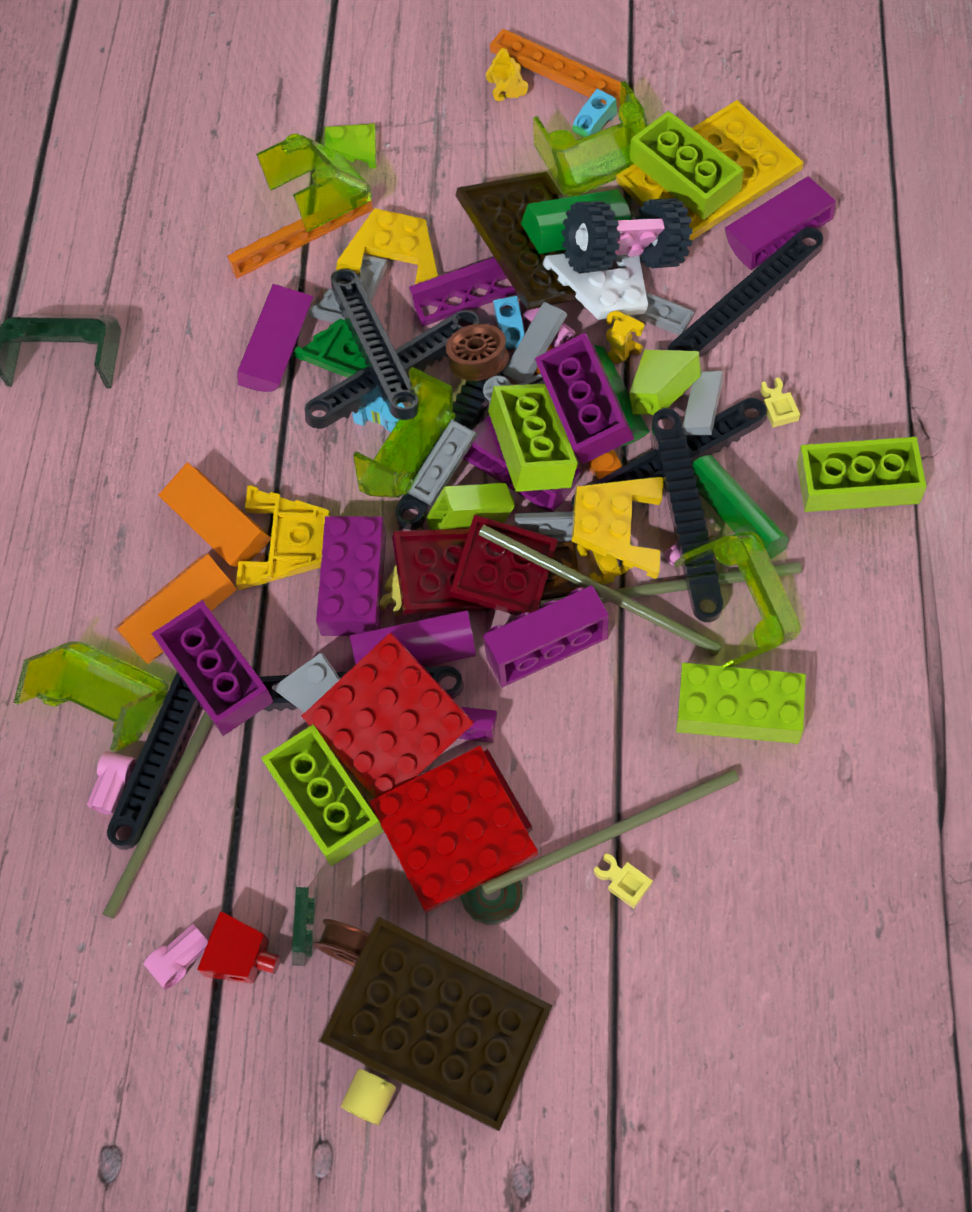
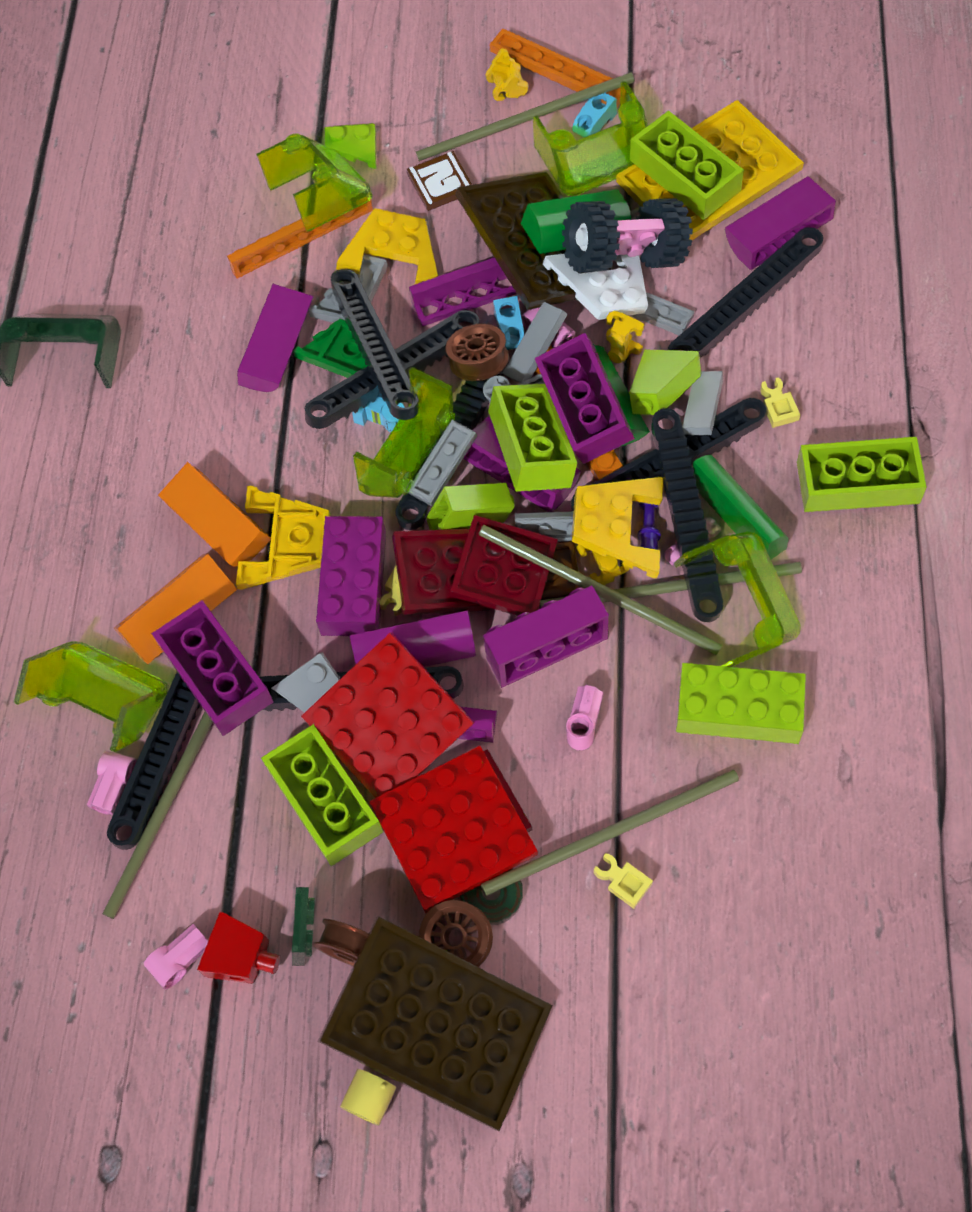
none -> tile [407,151,472,211]
none -> olive piece [416,72,635,161]
none -> copper wheel [418,900,493,967]
none -> bright pink piece [566,685,604,750]
none -> dark purple pin [638,502,661,550]

